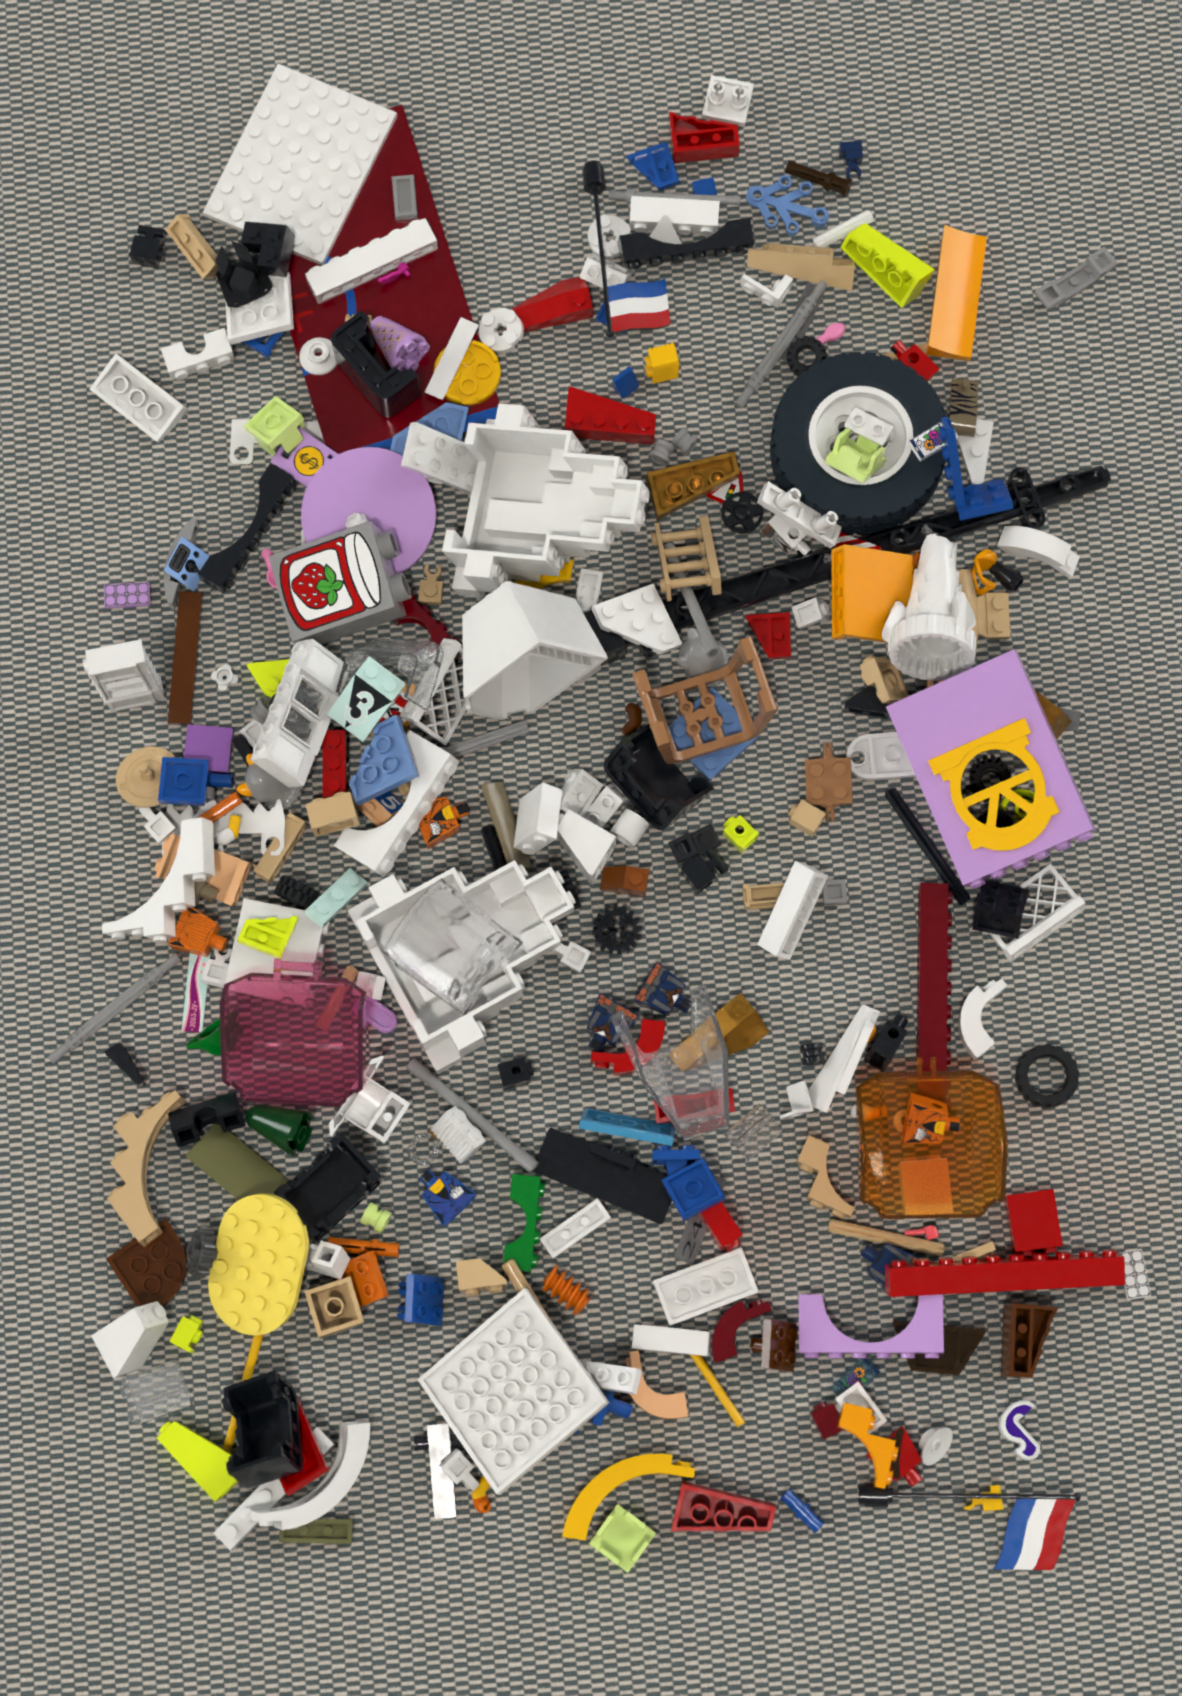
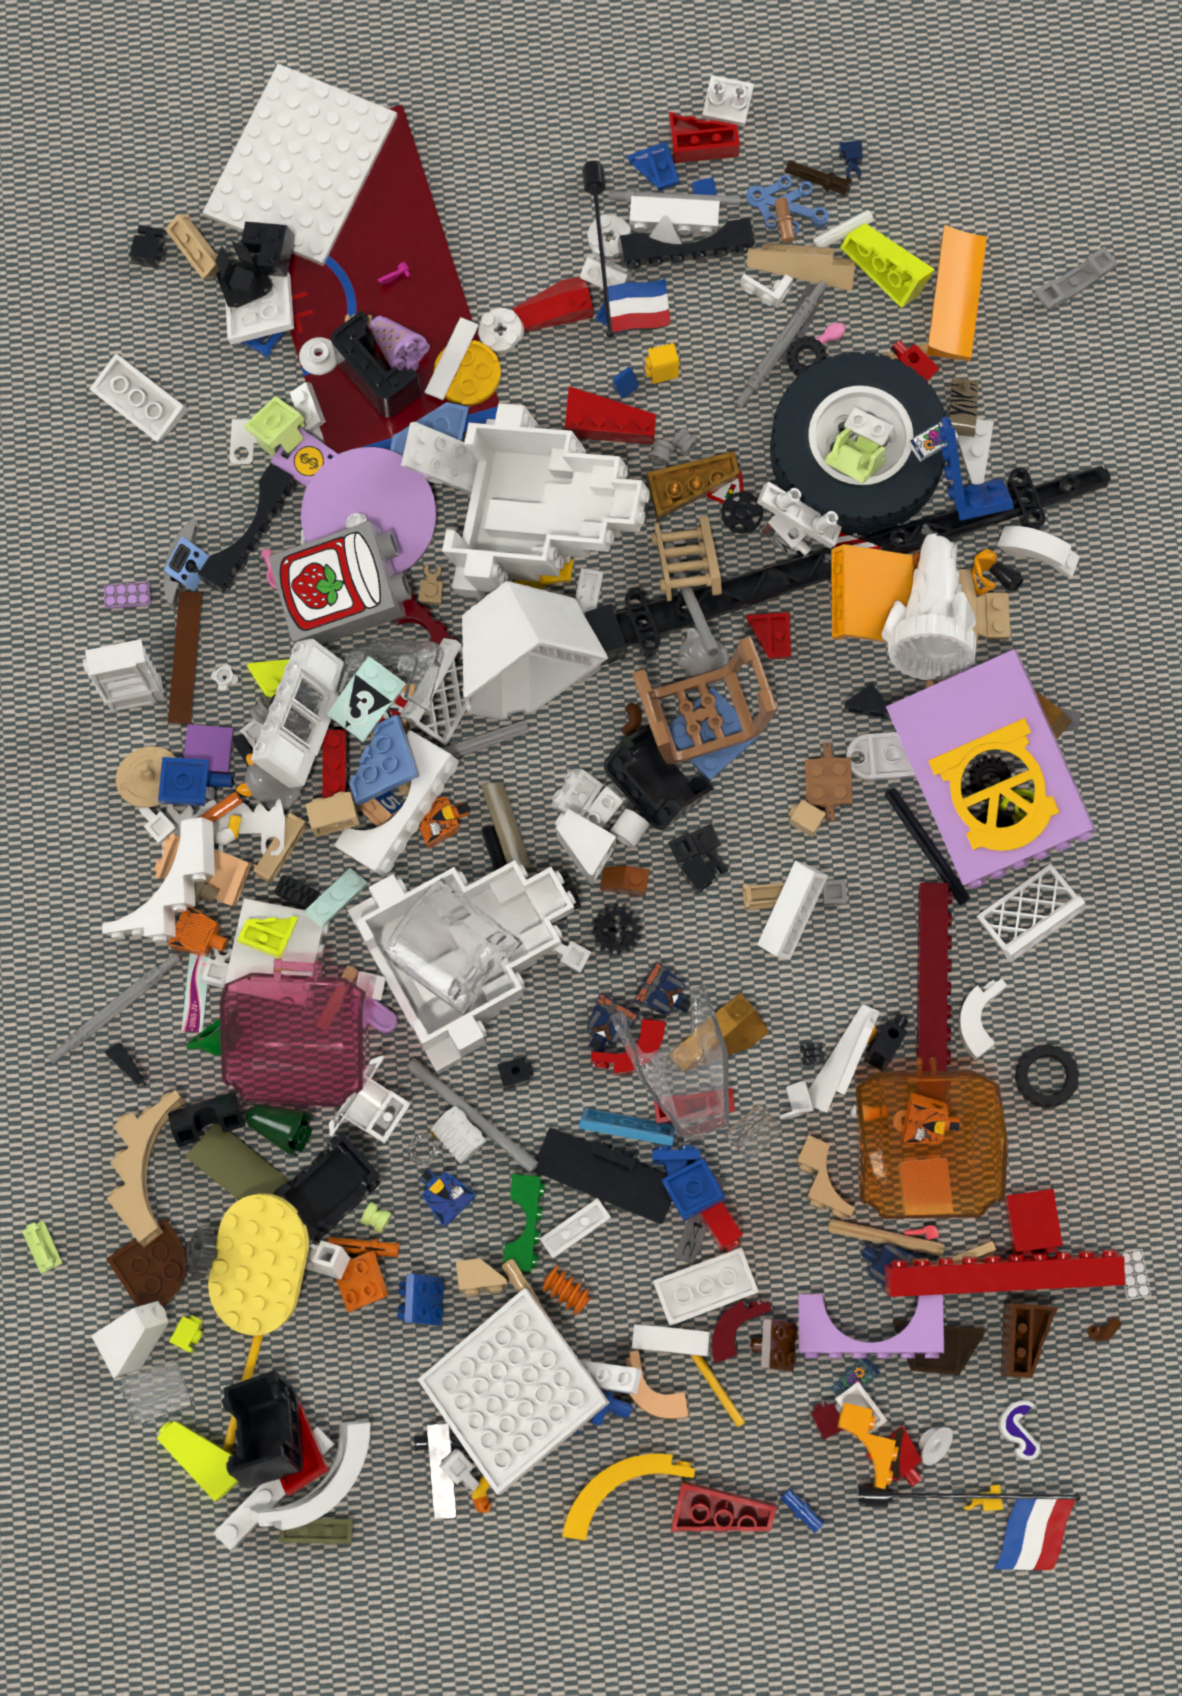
white arch [161,328,235,380] -> none
tan slope [304,1277,364,1339] -> none
white brick [305,218,438,304] -> none
light grey tile [392,175,418,221] -> none
white brick [513,782,563,855] -> none
yellowish green panel [589,1504,656,1573] -> none
white plate [591,584,682,655] -> none
neon yellow brick [723,815,759,854] -> none
white bracket [792,597,830,629] -> none
tan plate [859,656,909,704] -> none
black bracket [972,881,1029,939] -> none
none -> yellowish green hinge [22,1221,63,1274]
none -> white plate [290,382,326,433]
none -> medium nougat axle [775,197,796,243]
none -> reddish brown arm [1087,1317,1122,1341]

